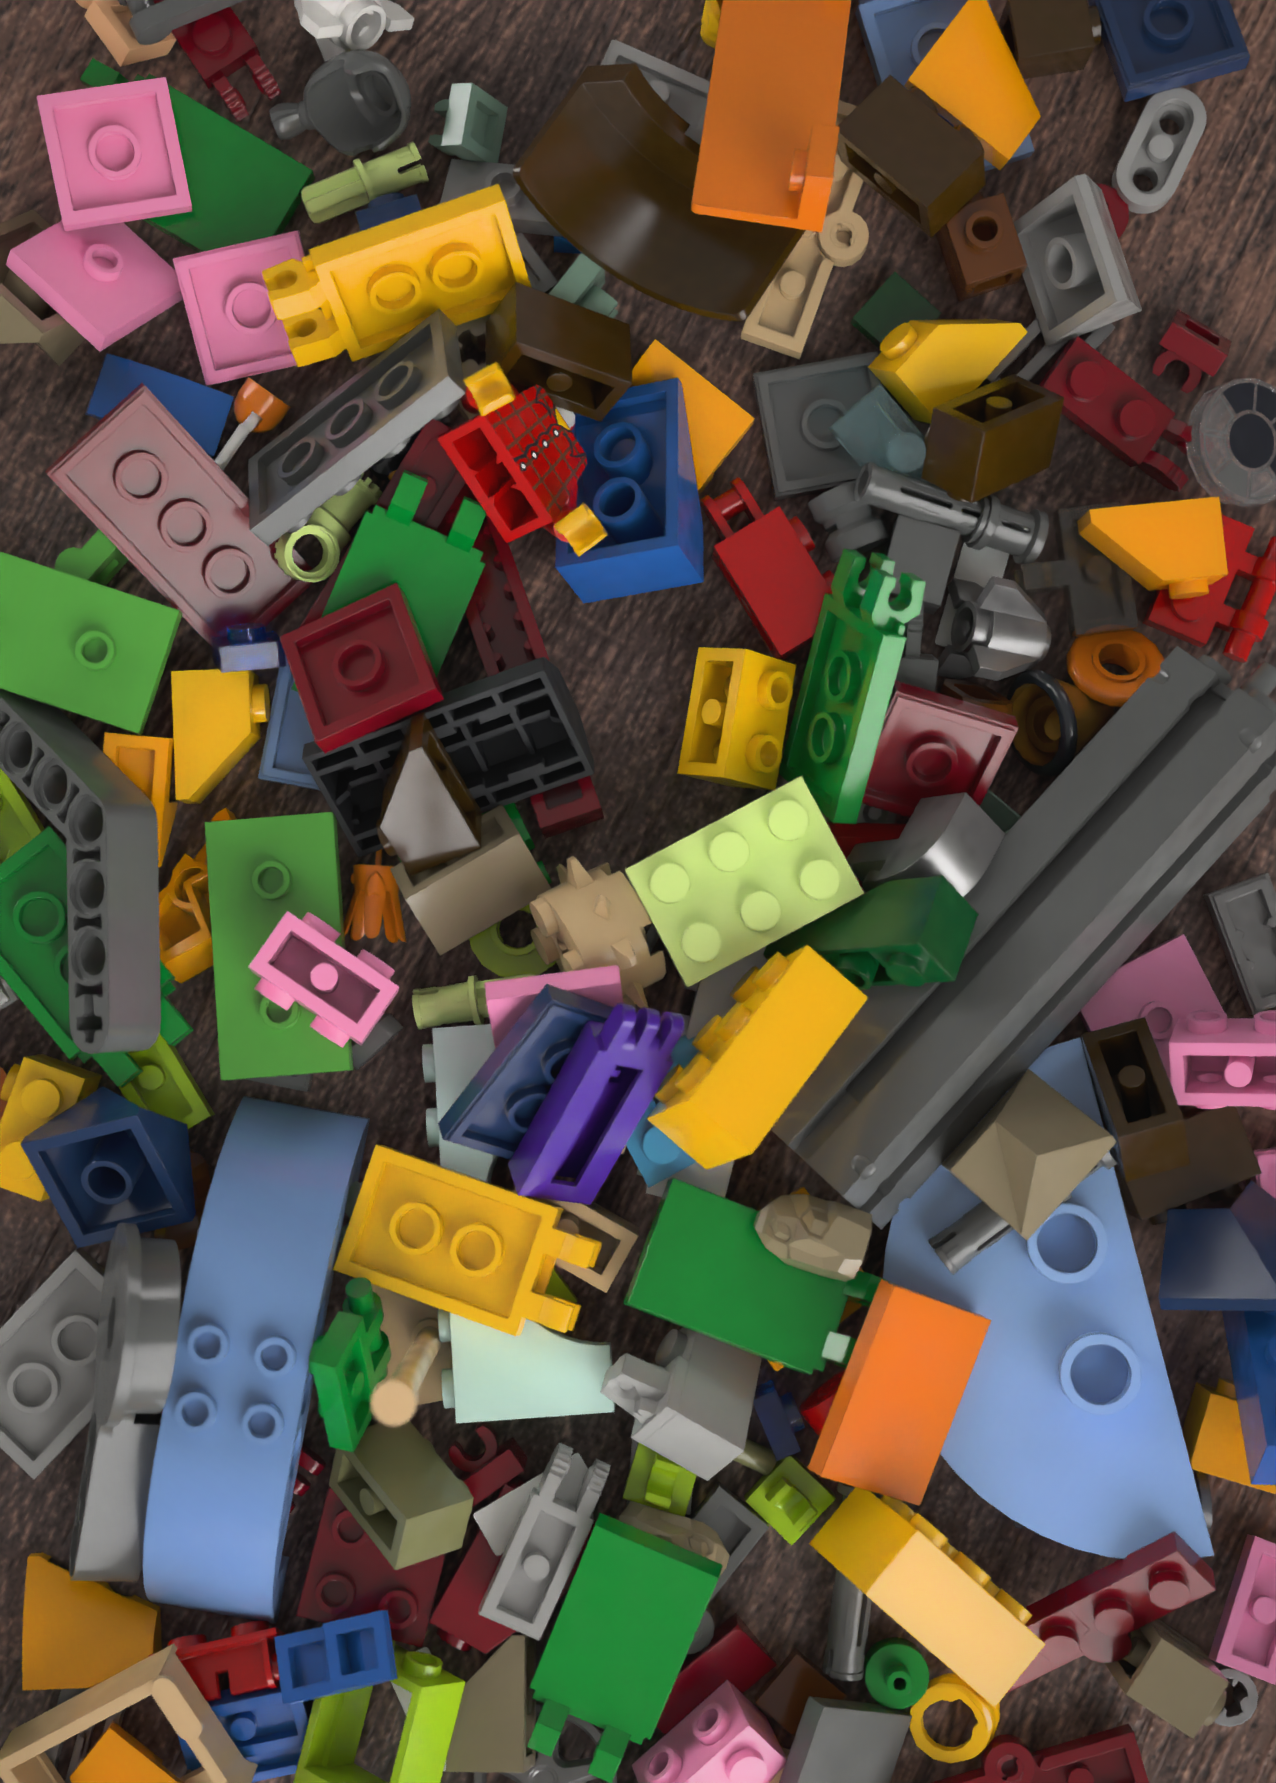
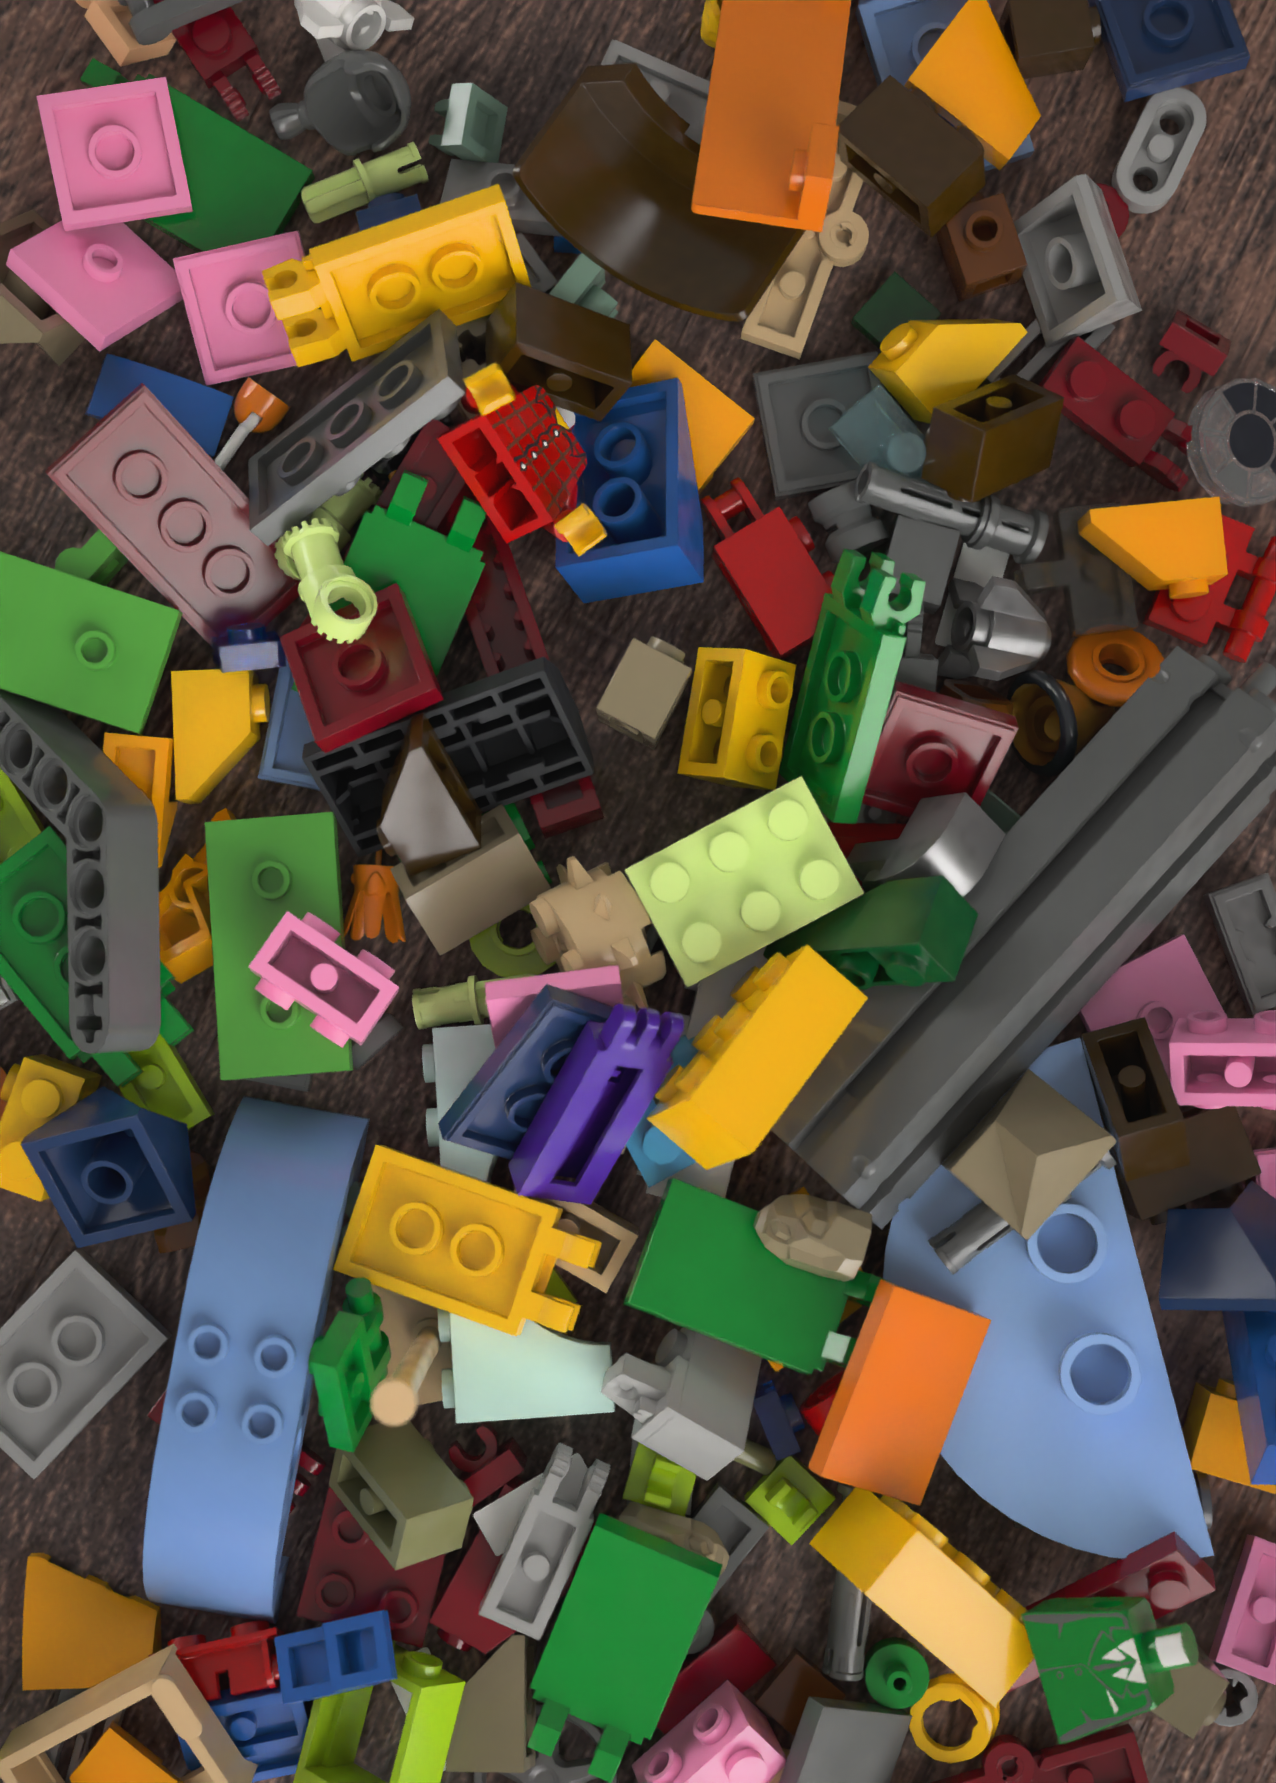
dark grey beam [69,1223,181,1582] -> none
none -> yellowish green connector [281,518,378,644]
none -> dark tan brick [596,636,692,750]
none -> green torso [1022,1597,1198,1744]

